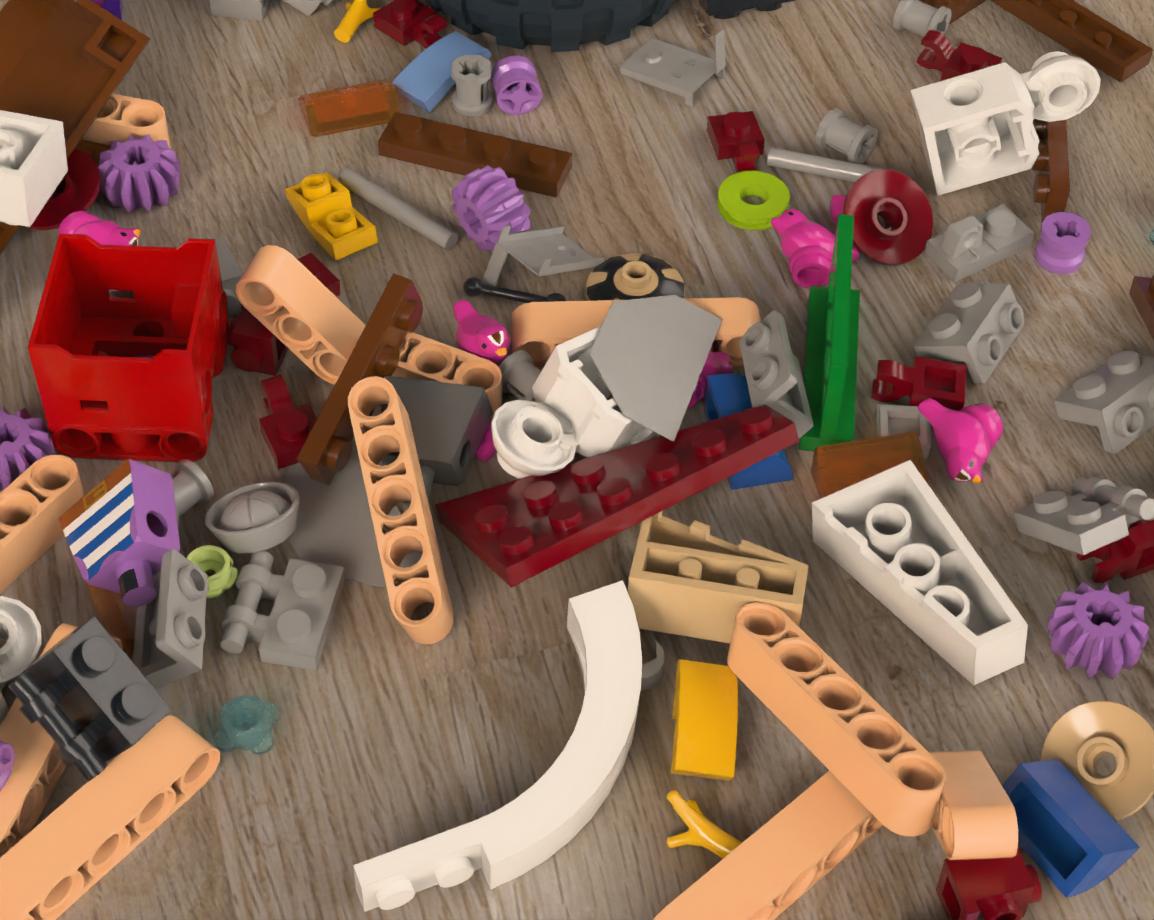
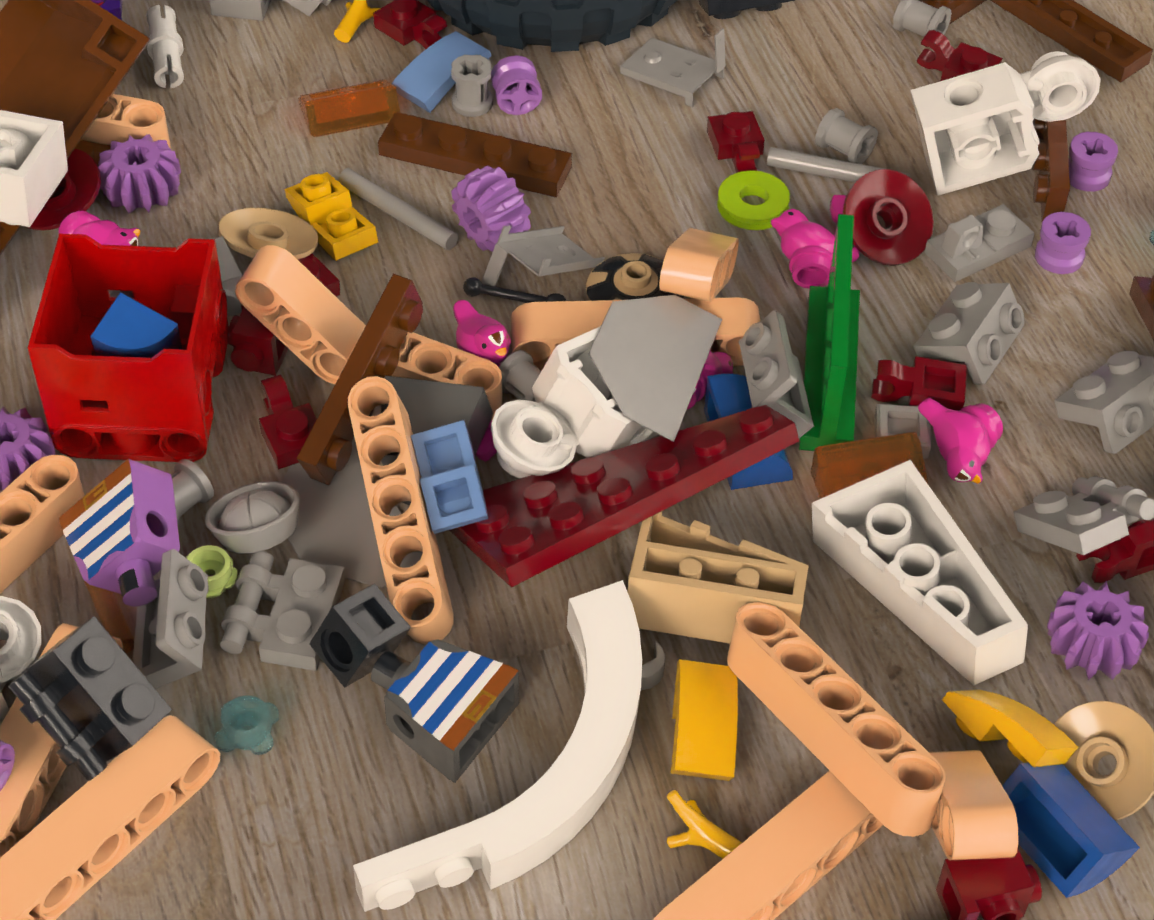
none -> blue brick [90,292,182,358]
none -> white pin [146,5,184,88]
none -> tan dish [218,208,318,260]
none -> black brick [309,584,411,688]
none -> torso [371,639,519,783]
none -> medium blue slope [411,420,488,534]
none -> light nougat beam [659,228,739,302]
none -> yellow slope [942,690,1078,767]
none -> medium lavender wheel [1068,132,1118,192]

